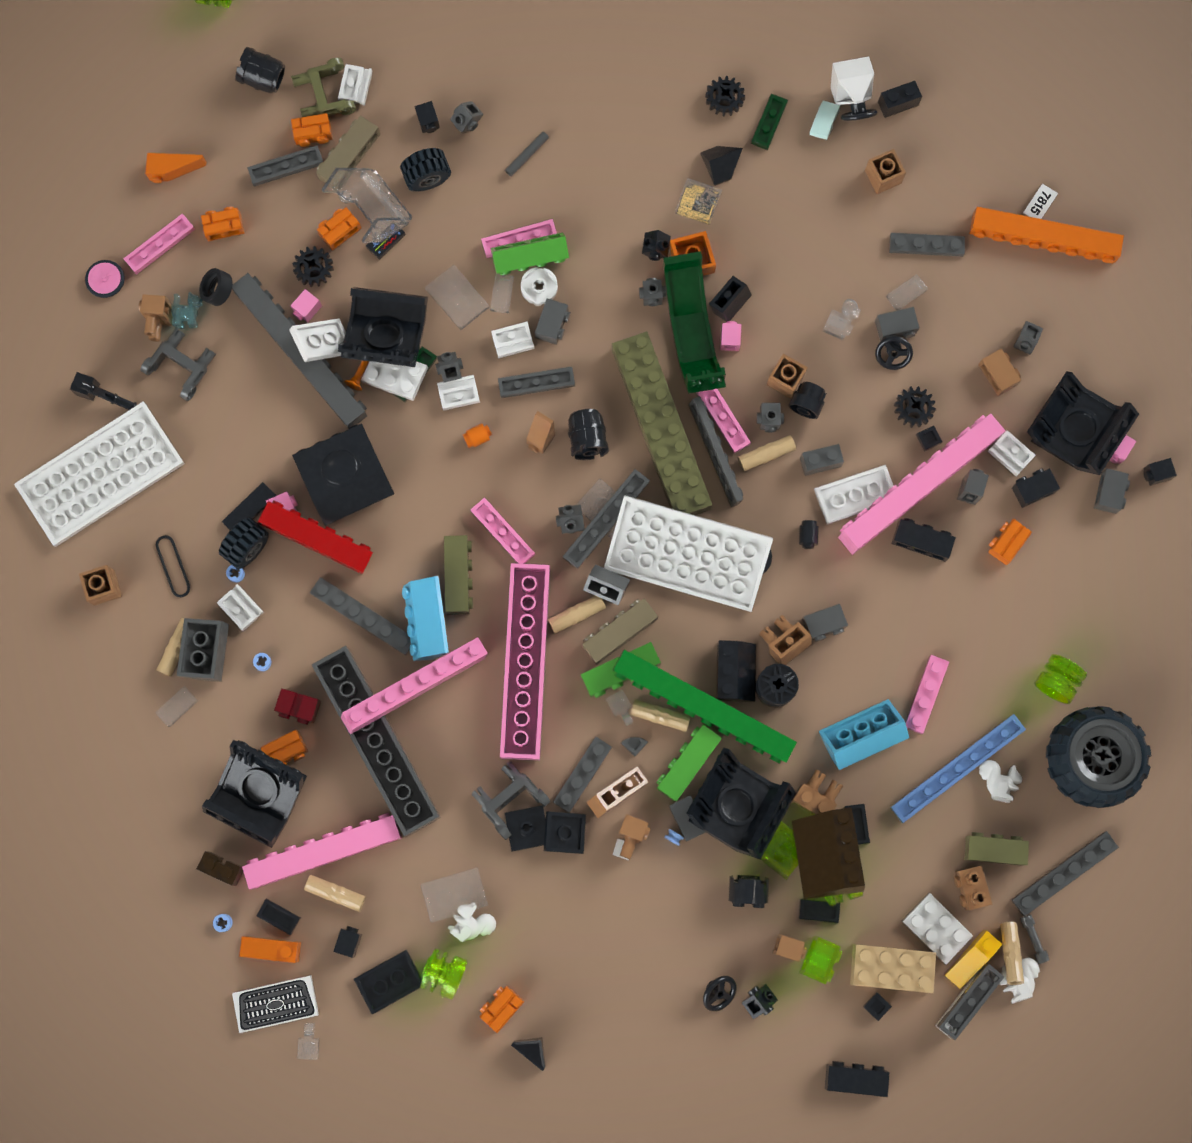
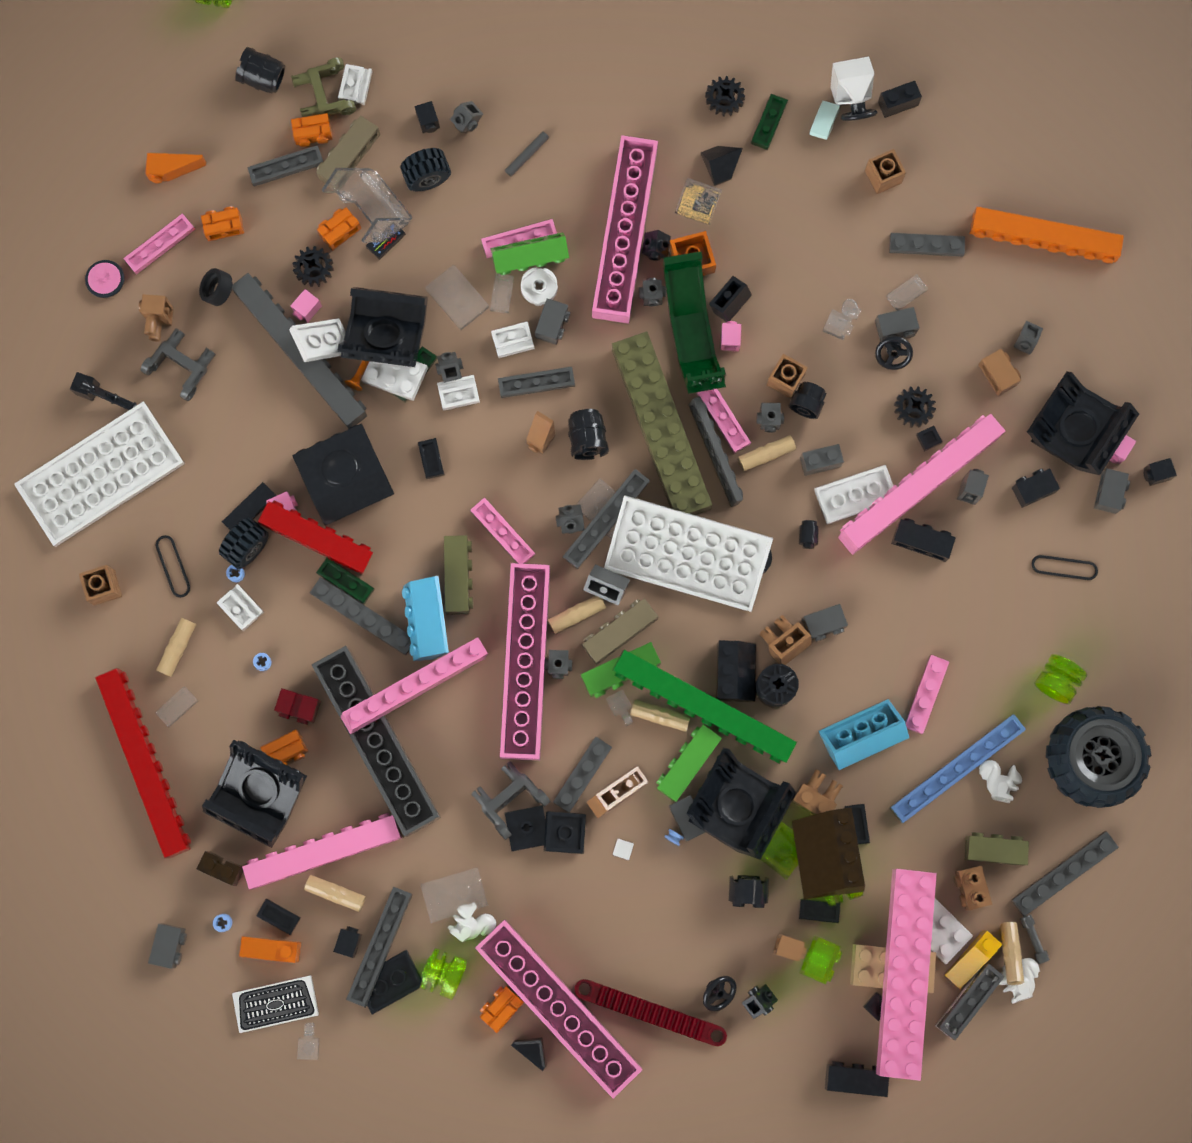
clear light blue animal [171,292,203,329] -> none
dark grey slope [177,618,229,682] -> none
orange brick [463,423,492,448] -> none
medium nougat brick [619,814,651,860] -> none
dark grey tile [621,737,648,756] -> none
white plate [988,430,1036,476] -> none
orange brick [988,519,1032,565] -> none
white tile [1022,184,1058,219] -> none
none -> red brick [95,668,191,859]
none -> dark grey brick [148,923,187,969]
none -> dark green tile [316,558,375,605]
none -> dark grey plate [346,887,413,1008]
none -> black tile [418,438,445,479]
none -> bright pink brick [475,920,642,1098]
none -> dark grey brick [545,650,572,679]
none -> dark red gear [575,979,727,1046]
none -> bright pink brick [592,135,658,324]
none -> bright pink brick [876,869,937,1081]
none -> black piece [1032,555,1098,580]

